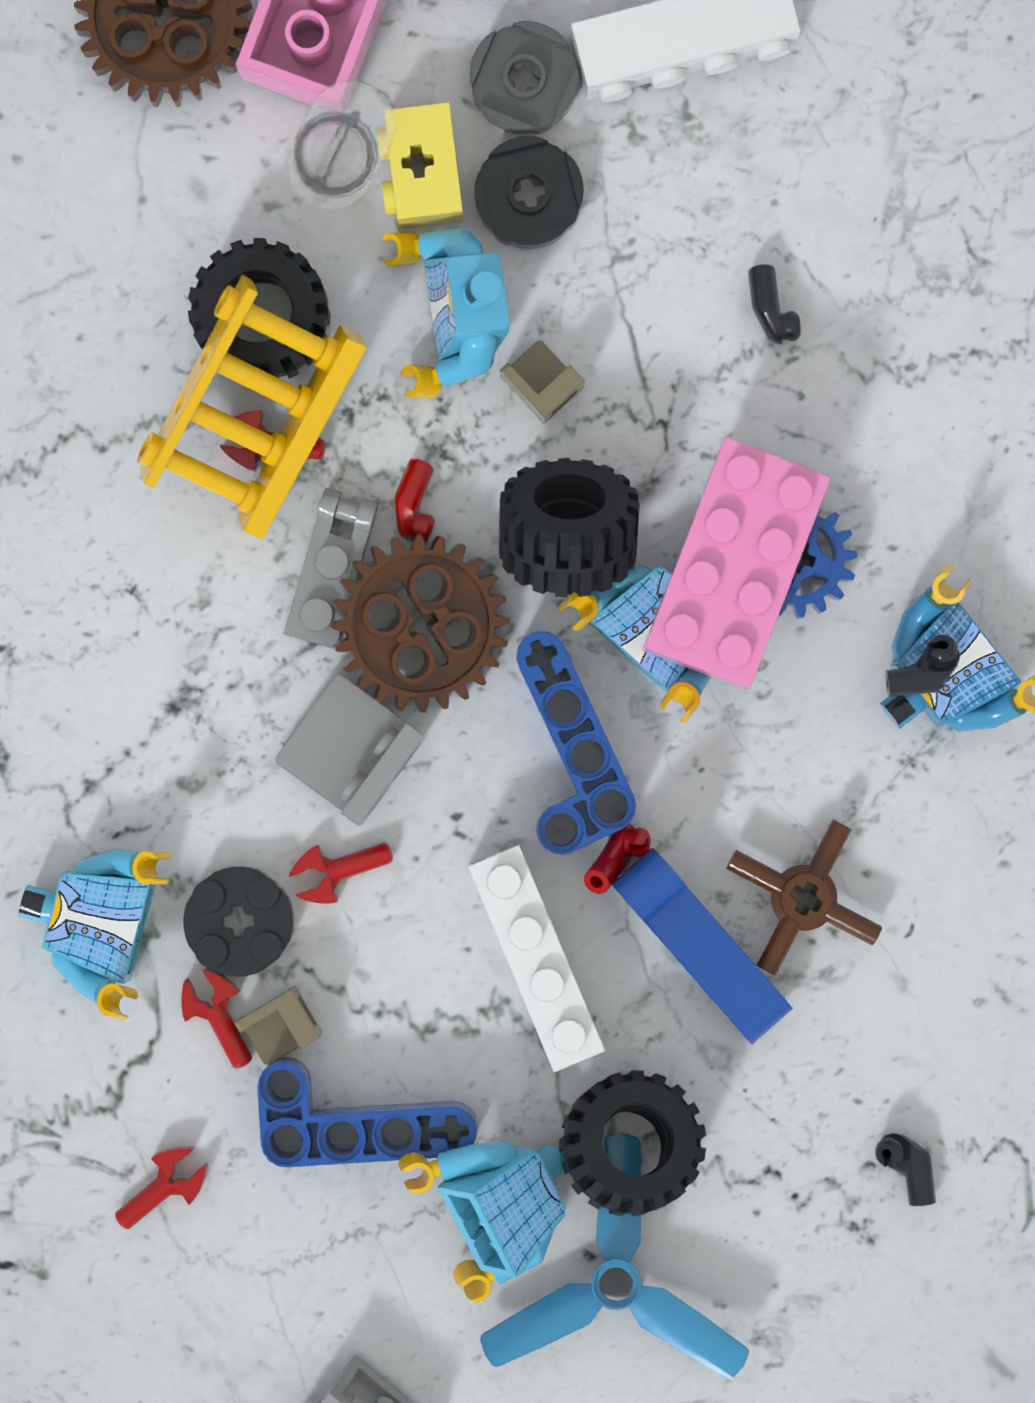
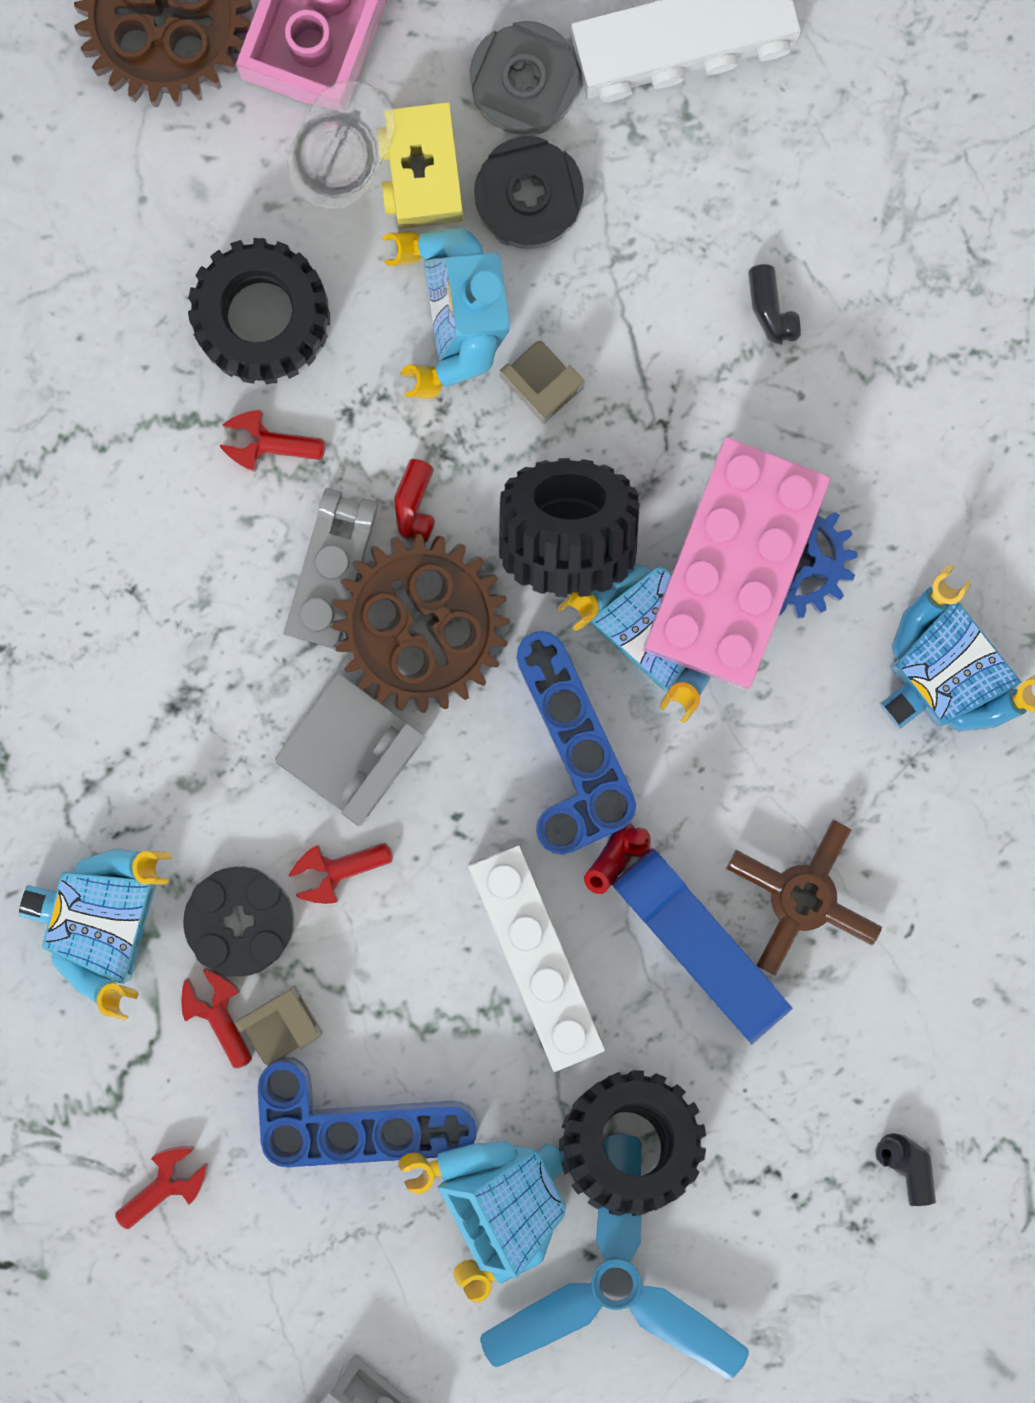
yellow fence [137,275,367,540] -> none
black arm [885,635,960,697] -> none

